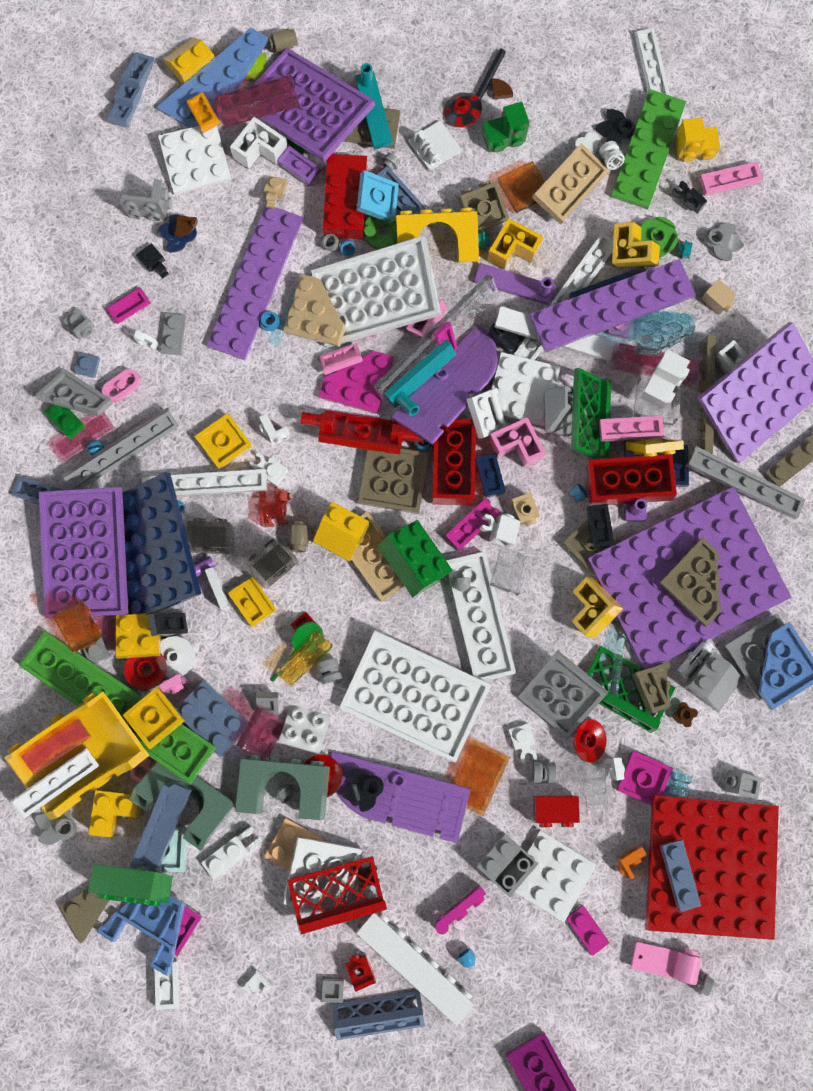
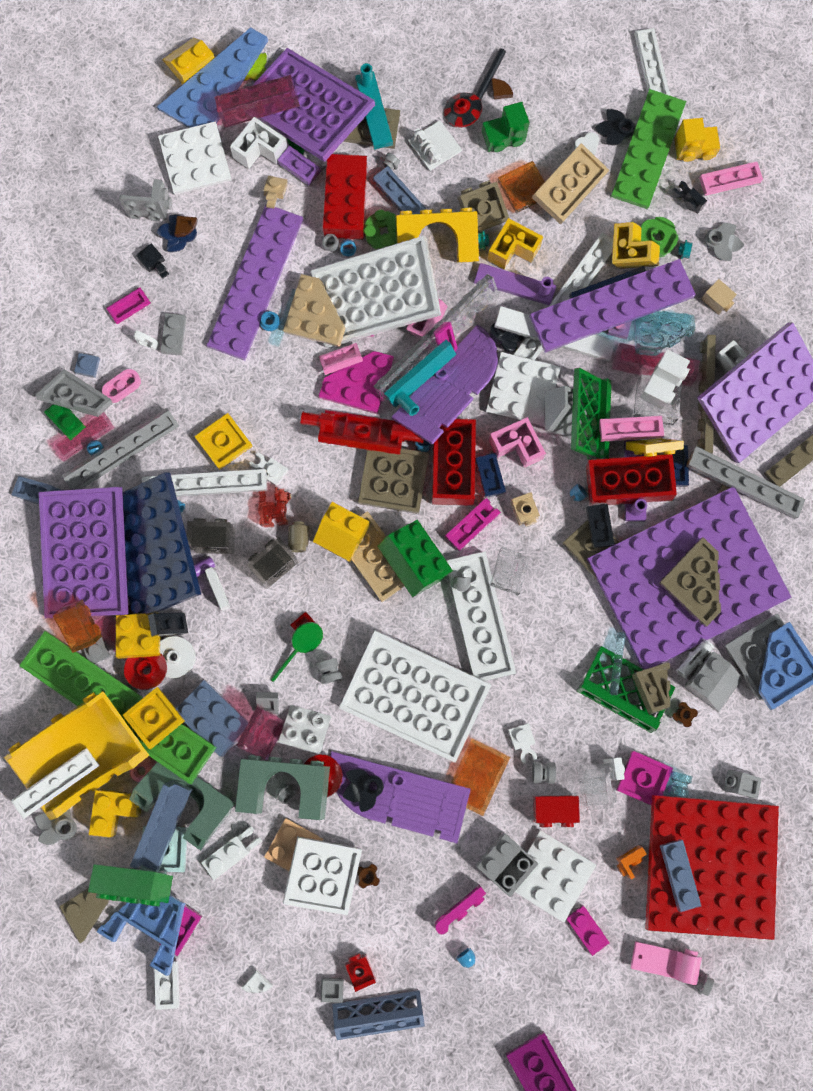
tile [21,719,91,774] -> none
light grey bracket [62,308,95,340] -> none
sand blue slope [107,52,154,128] -> none
bright pink plate [159,674,189,694] -> none
light orange plate [186,92,221,133] -> none
yellow plate [228,576,277,628] -> none
white bracket [258,414,290,443] -> none
dark tan brick [268,28,298,53] -> none
clear yellow plate [276,630,333,686] -> none
red fence [287,856,387,935] -> none
white brick [356,911,474,1026] -> none
medium azure plate [357,170,399,223] -> none
white plate [466,388,508,439] -> none
white brick [479,514,521,548] -> none
light grey plate [518,650,608,738] -> none
yellow brick [572,576,623,639] -> none
red dish [574,719,607,763] -> none
white wheel [599,141,625,170] -> none

